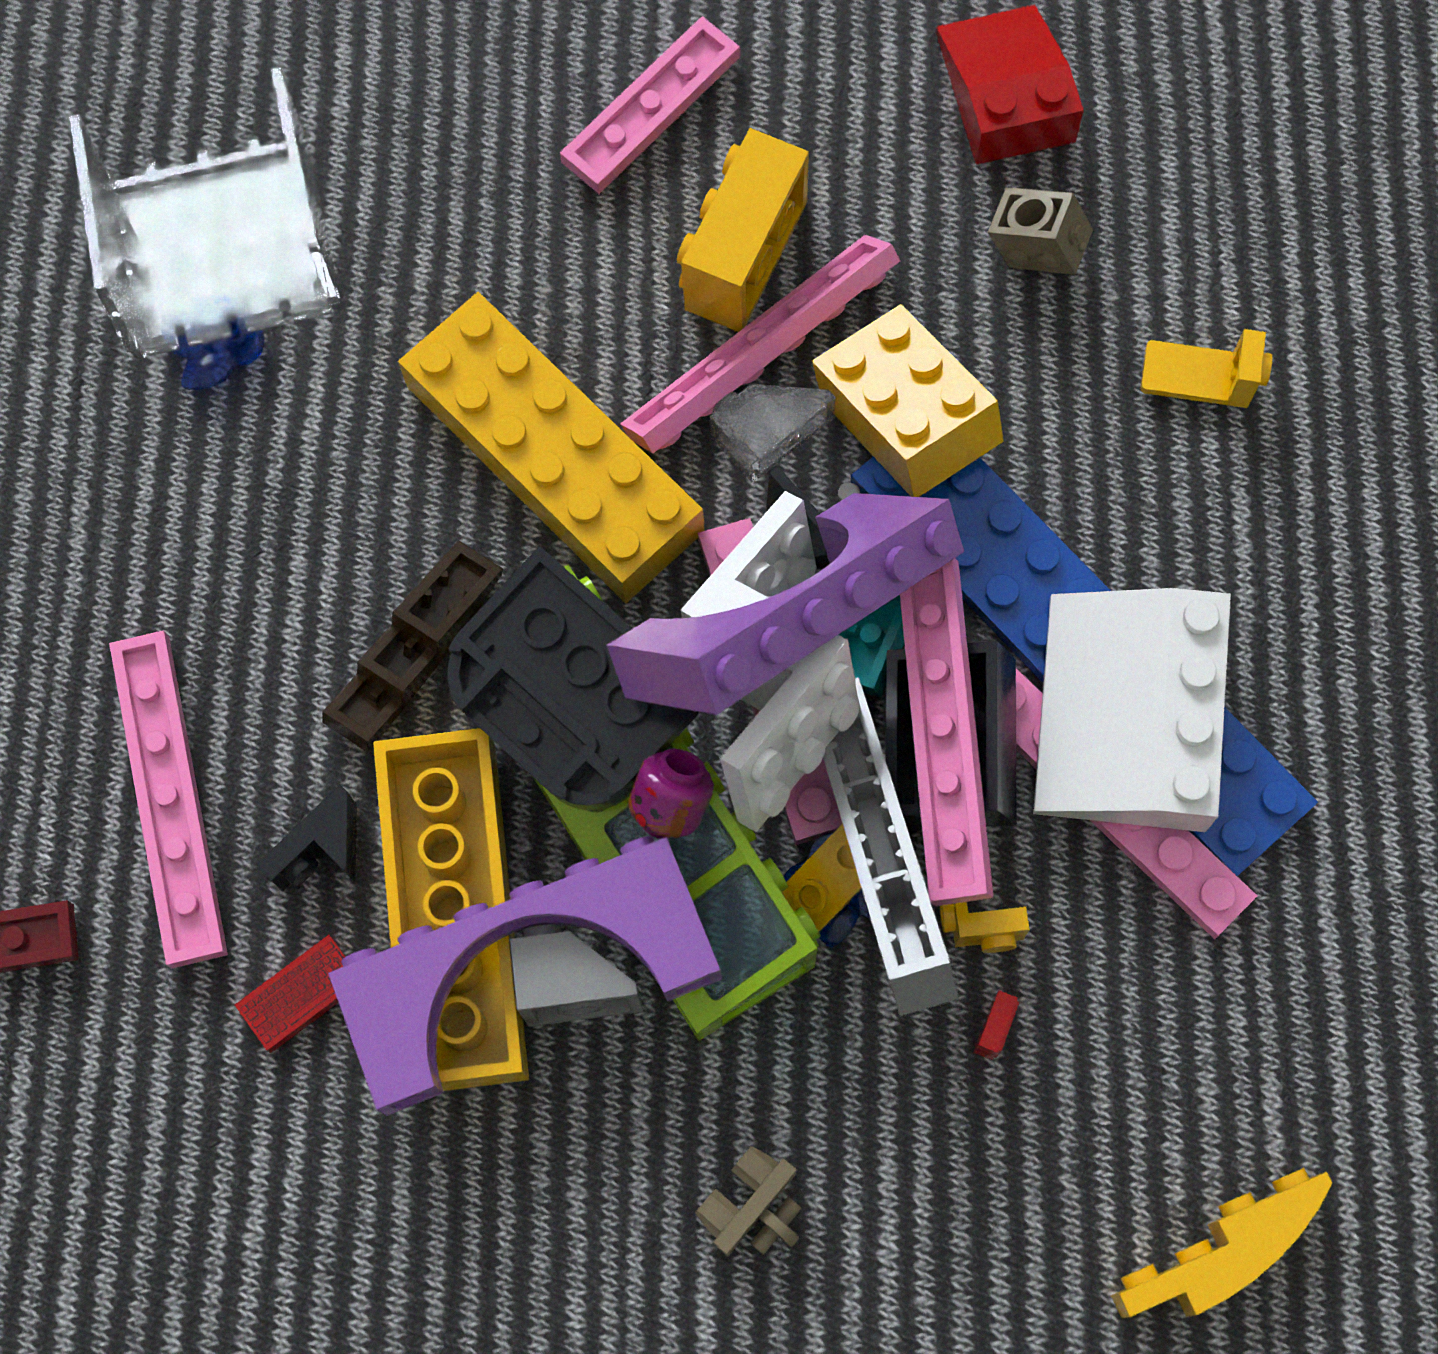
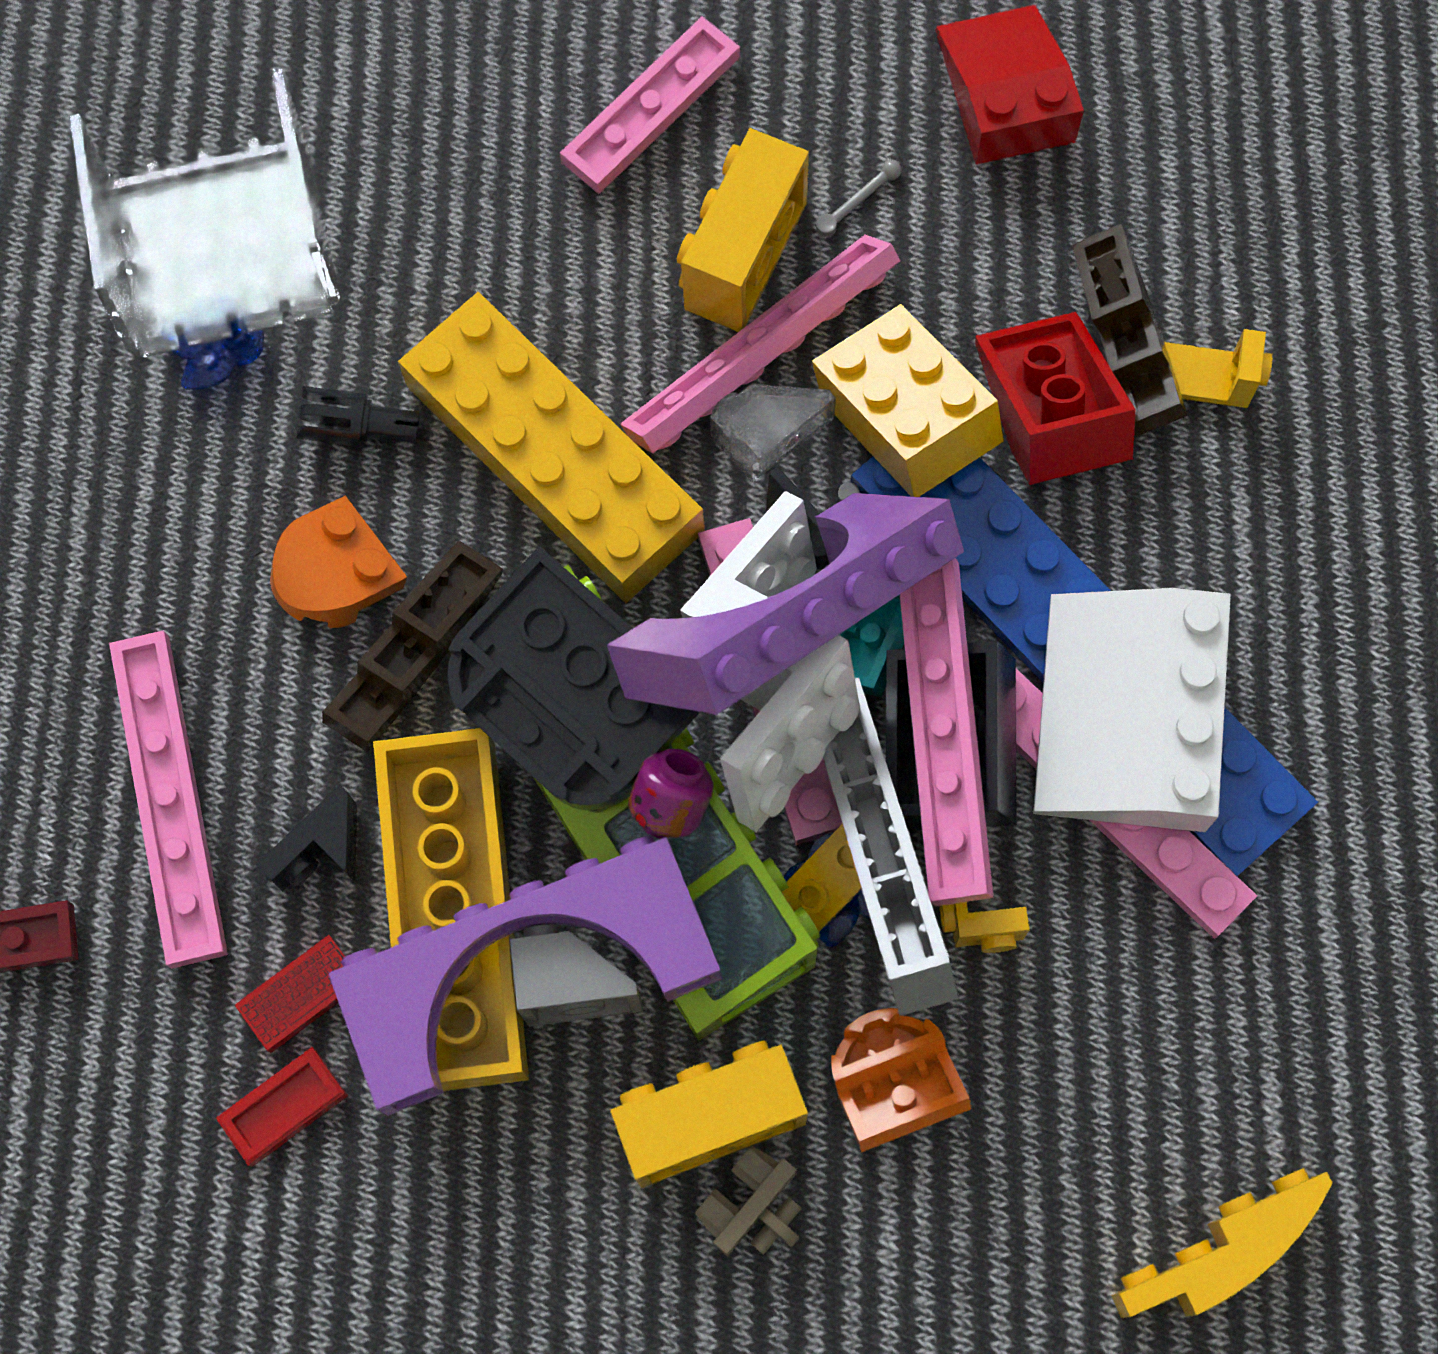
red tile [973,990,1019,1060] -> none
dark tan head [988,187,1093,275] -> none
none -> red tile [216,1047,348,1167]
none -> orange slope [270,495,407,628]
none -> black arm [295,386,420,447]
none -> yellow brick [610,1041,808,1188]
none -> light grey hinge [816,160,902,237]
none -> orange slope [831,1008,971,1152]
none -> red slope [975,312,1136,485]
none -> dark brown slope [1072,223,1188,437]

